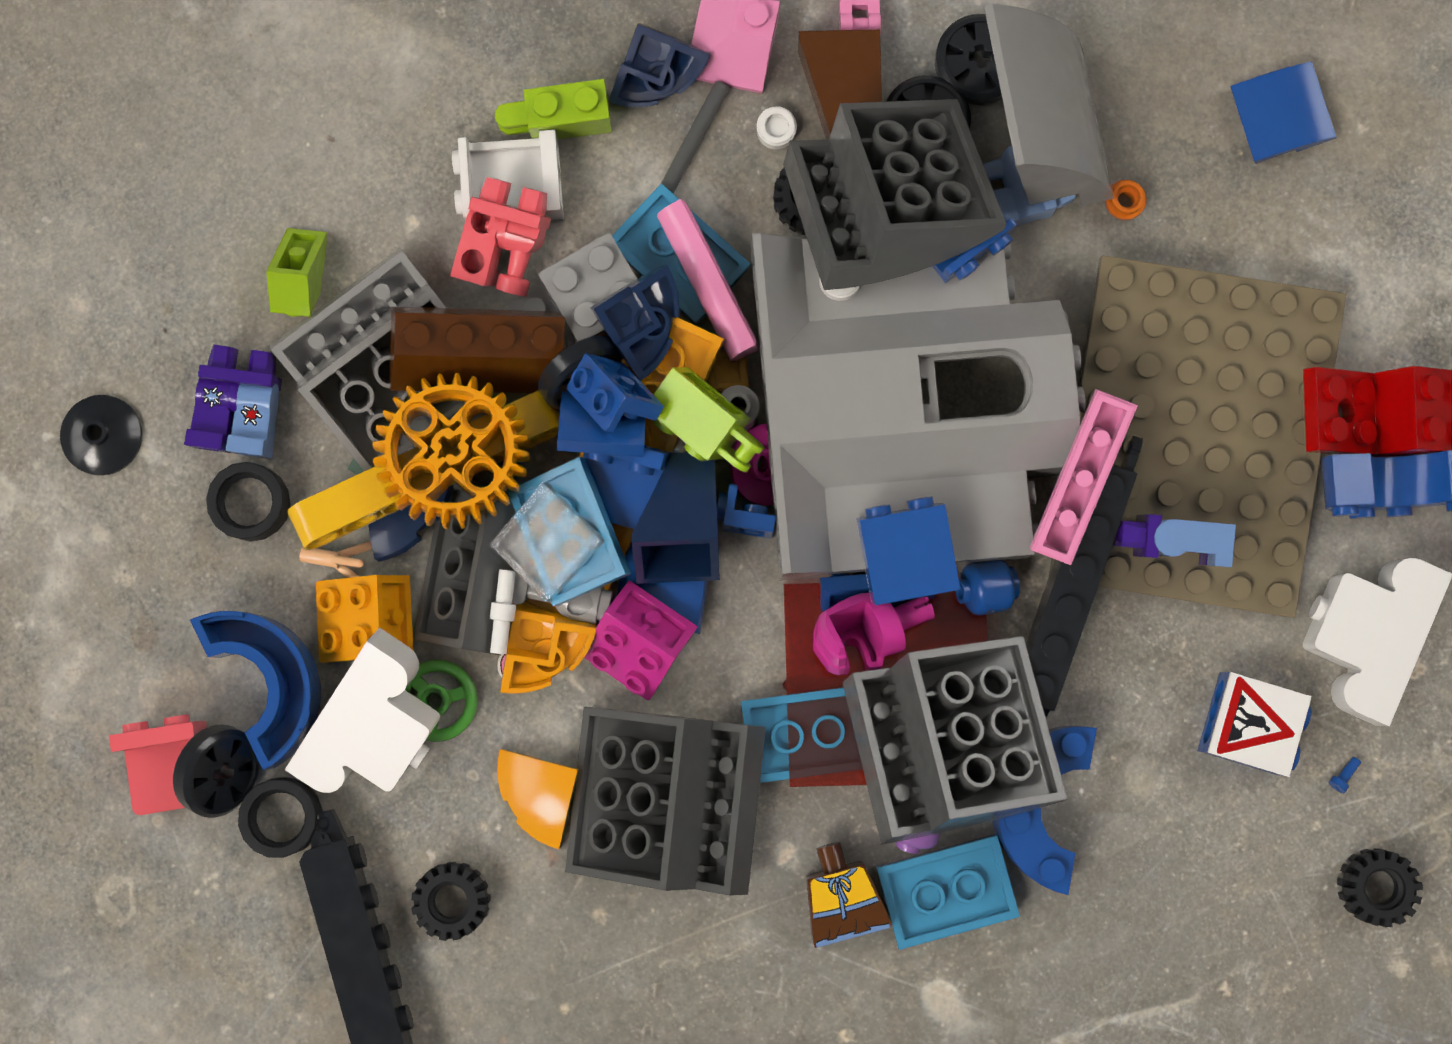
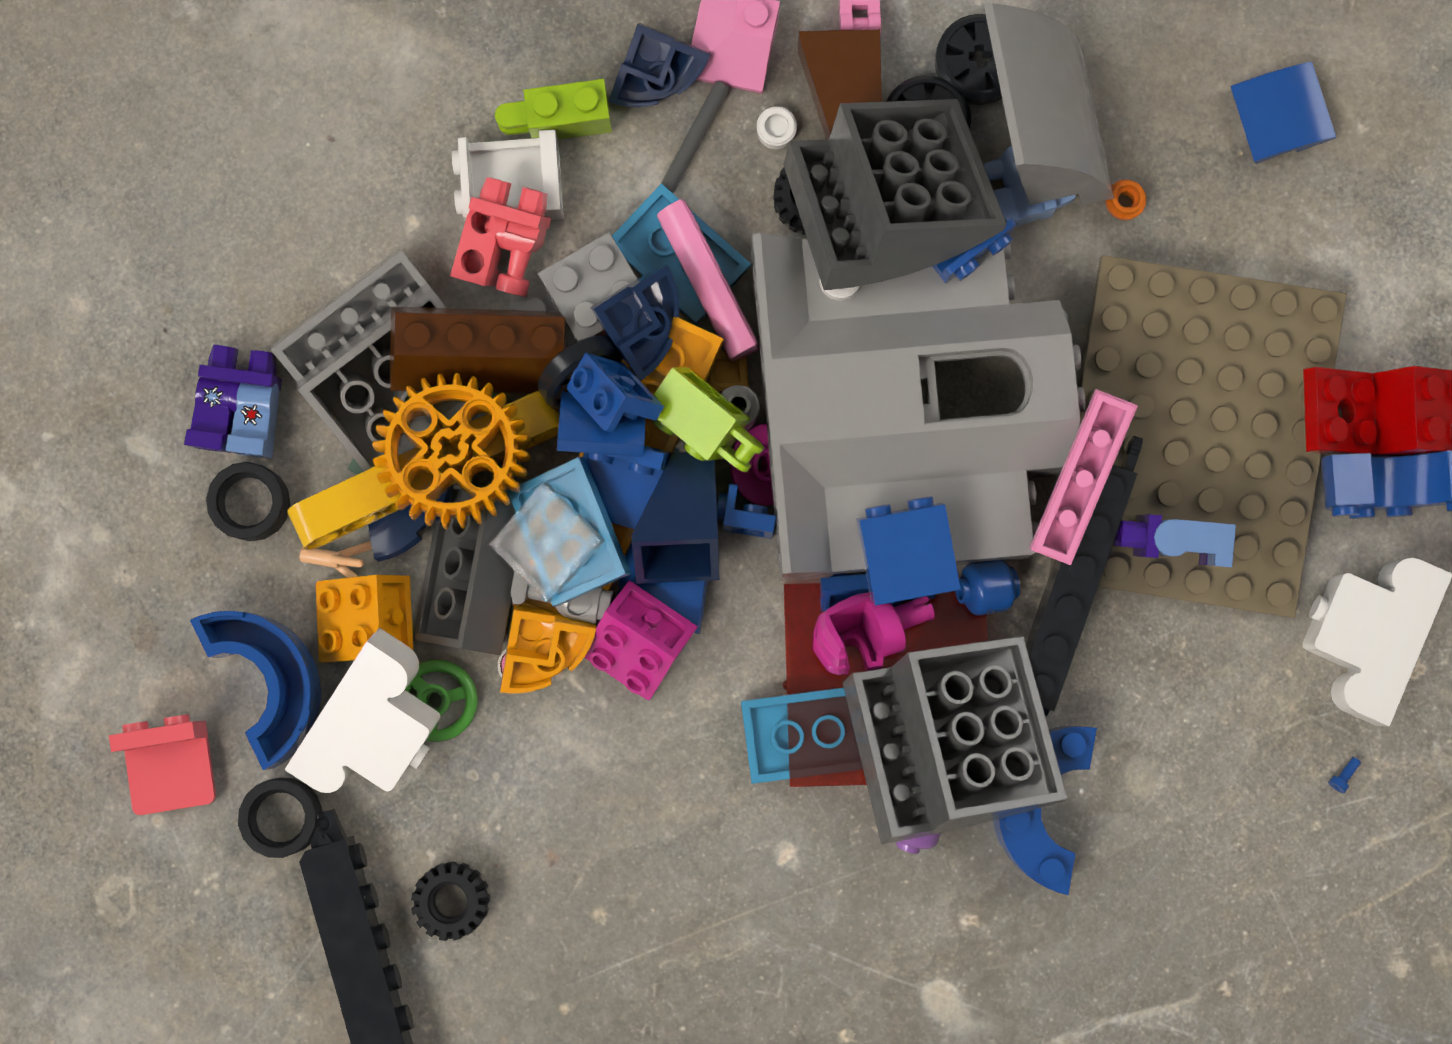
black dish [60,395,142,476] -> none
black wheel [173,724,260,818] -> none
lime slope [266,228,327,317] -> none
white bar [489,569,516,654] -> none
light orange brick [497,749,579,849] -> none
dark grey slope [565,707,766,896] -> none
torso [806,842,892,948] -> none
dark azure plate [876,834,1020,950] -> none
piece [1197,672,1312,777] -> none
black tyre [1337,848,1423,927] -> none

